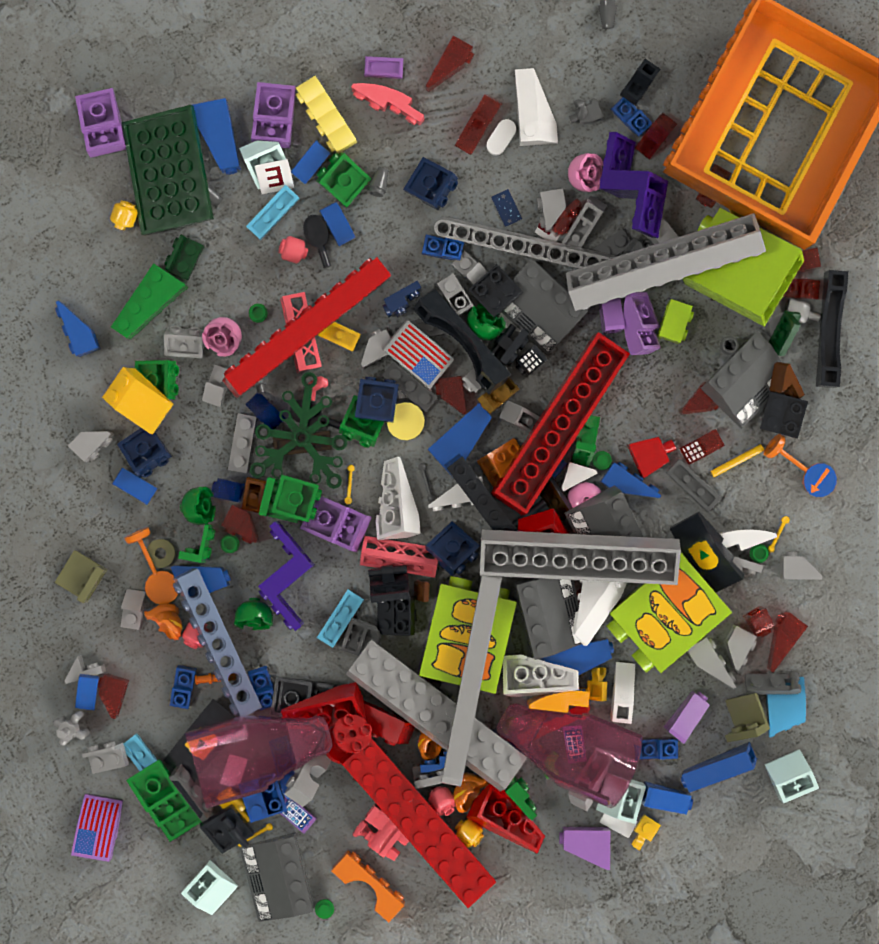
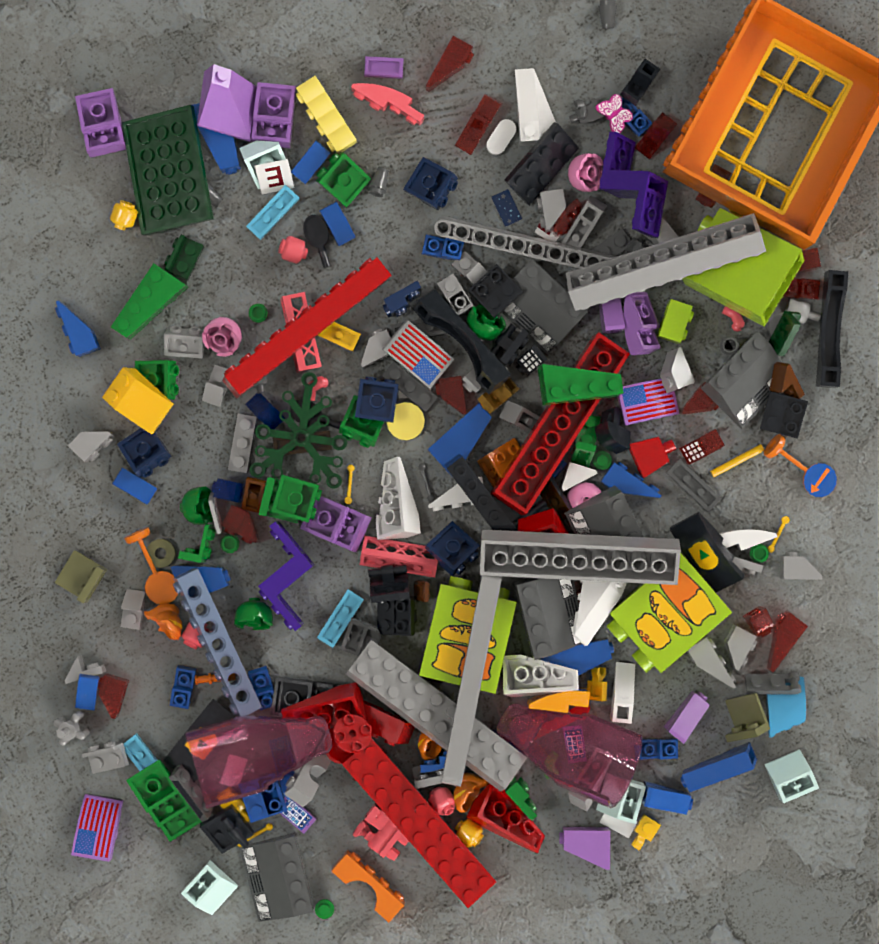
none -> medium lavender slope [197,64,257,142]
none -> light grey window [208,492,223,534]
none -> black plate [504,122,579,206]
none -> green wedge [537,364,624,405]
none -> dark pink animal [595,94,633,134]
none -> black brick [595,406,631,454]
none -> slope [617,379,679,426]
none -> light grey slope [660,347,695,393]
none -> coral arm [722,306,745,332]

